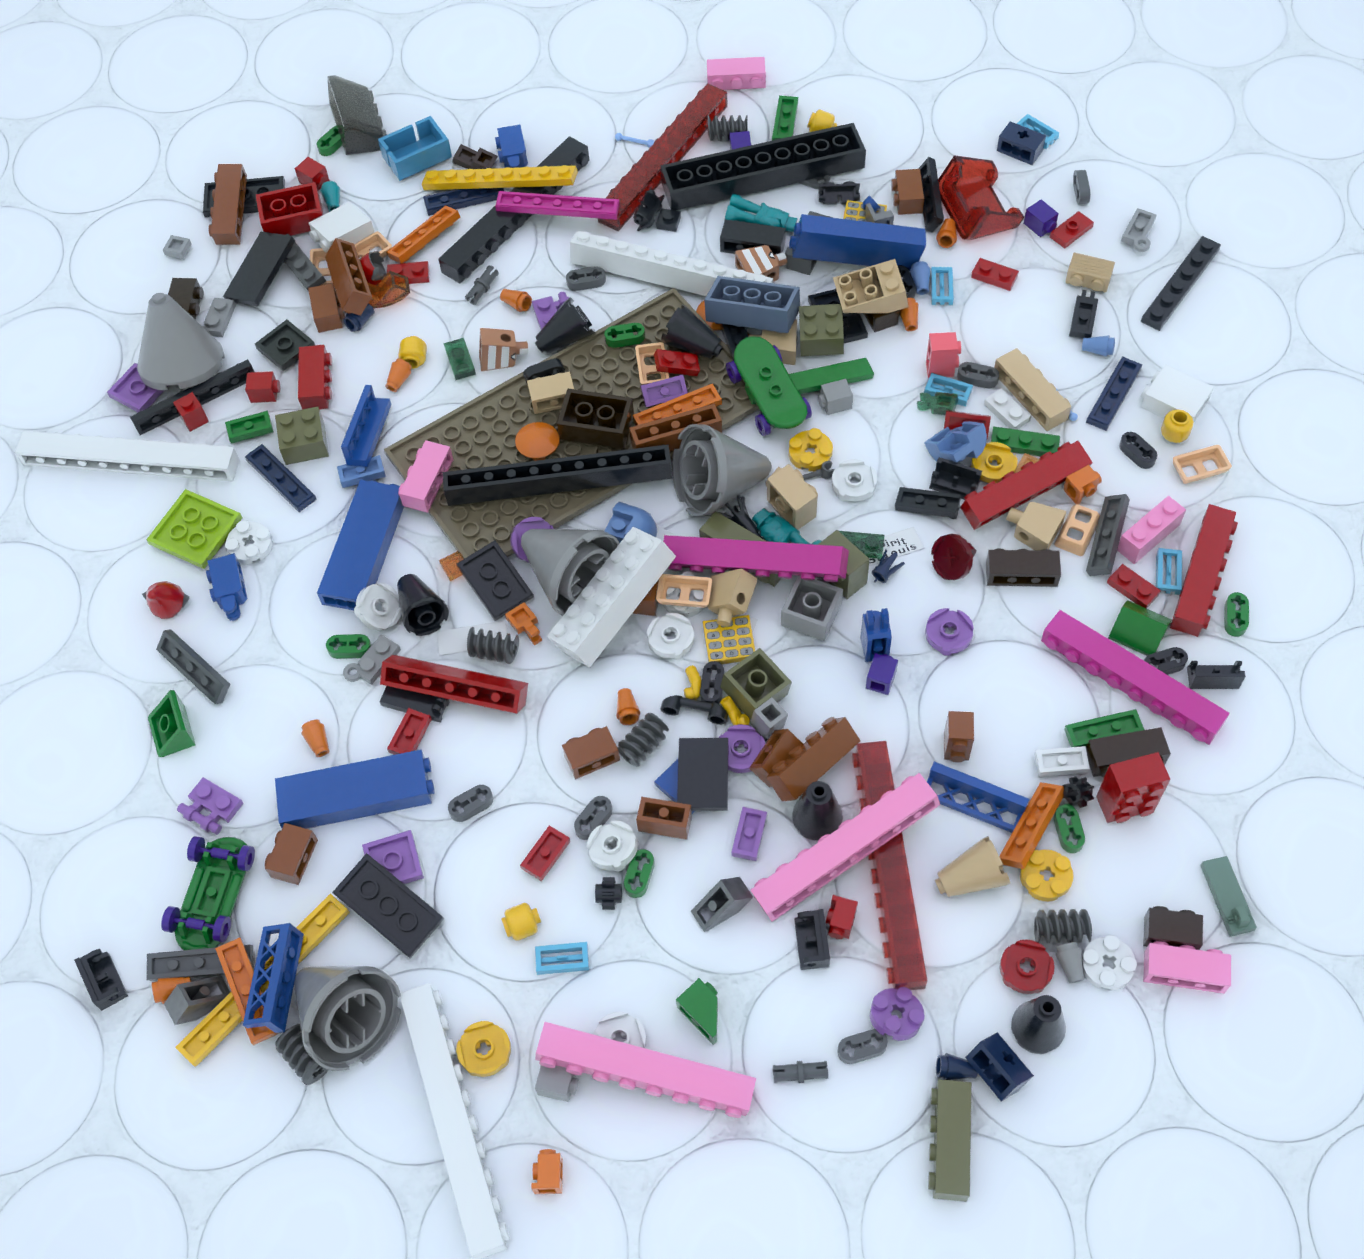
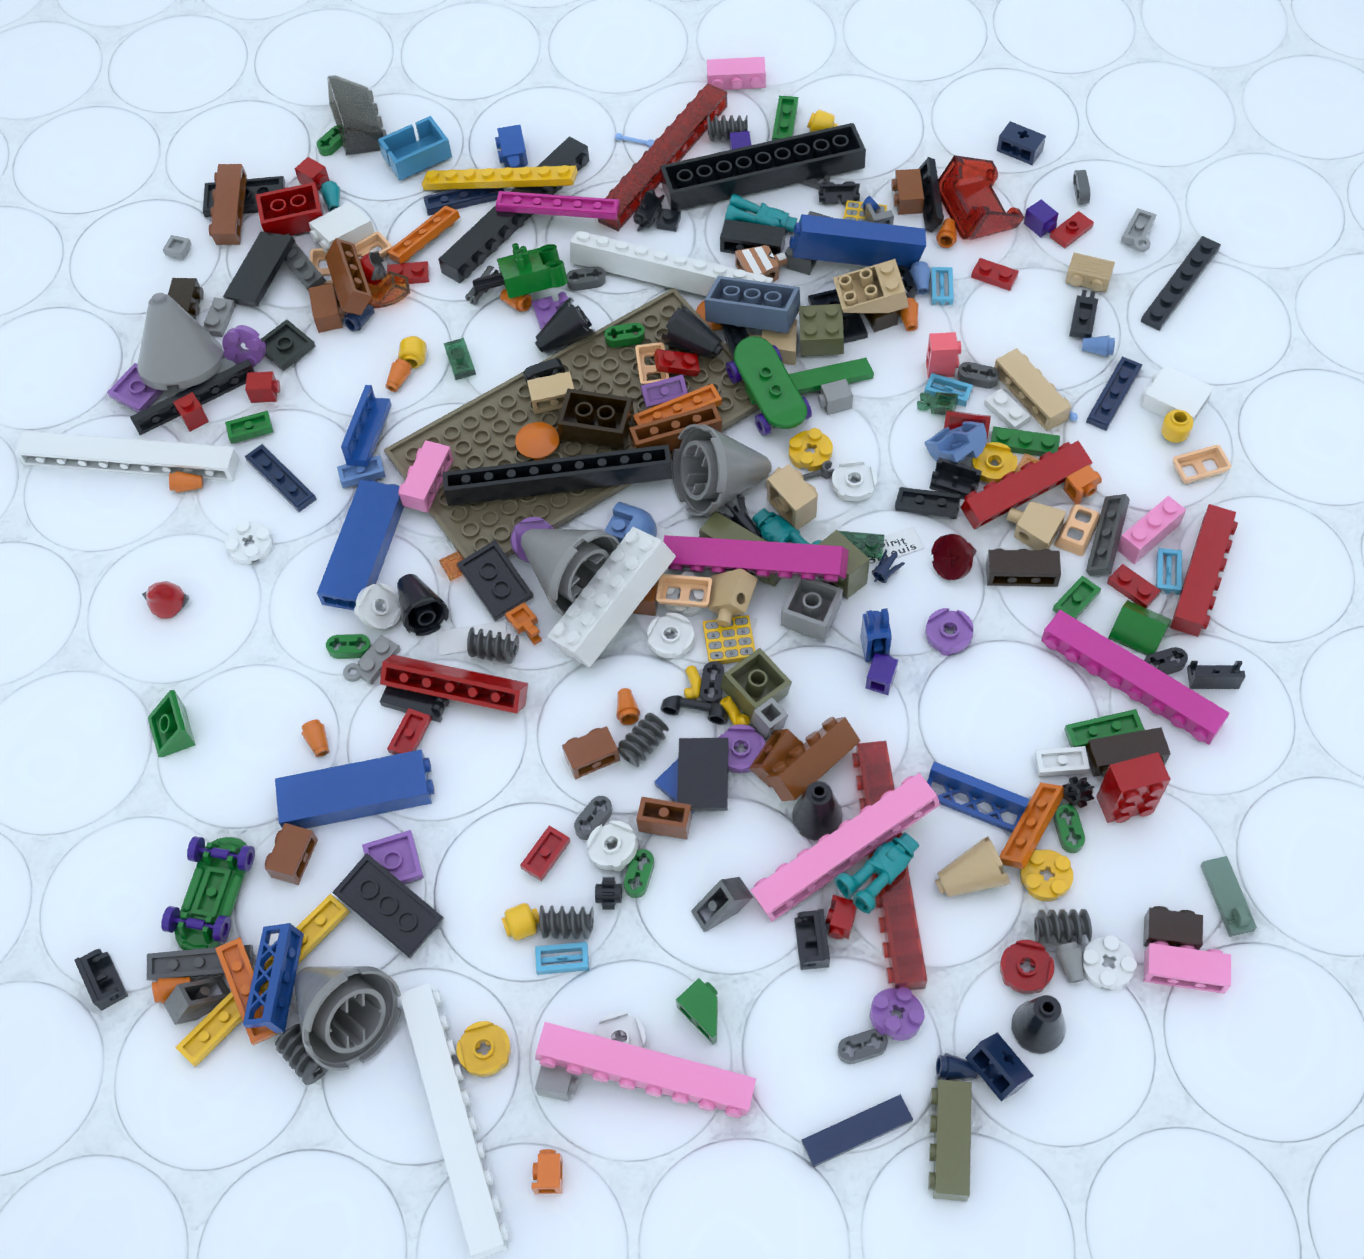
lime plate [146,489,242,569] -> none
dark grey plate [156,629,231,704] -> none
medium lavender plate [177,777,244,835] -> none
blue hinge [206,553,248,621] -> none
olive brick [275,407,329,465] -> none
red brick [298,345,332,410] -> none
dark grey beam [448,785,493,822] -> none
dark brown slope [452,144,498,169] -> none
nougat torso [479,328,528,371] -> none
medium lavender plate [731,807,767,861] -> none
dark grey pin [773,1061,828,1083] -> none
dark orange brick [944,711,974,762] -> none
medium azure tile [1017,114,1059,149] -> none
black beam [1119,432,1158,469] -> none
green beam [1224,592,1249,637] -> none
none -> orange cone [169,471,203,493]
none -> medium lavender plate [222,325,266,368]
none -> green piece [472,243,568,299]
none -> dark grey piece [539,905,594,940]
none -> dark blue tile [801,1094,913,1168]
none -> teal piece [834,832,919,914]
none -> green plate [1052,576,1101,619]

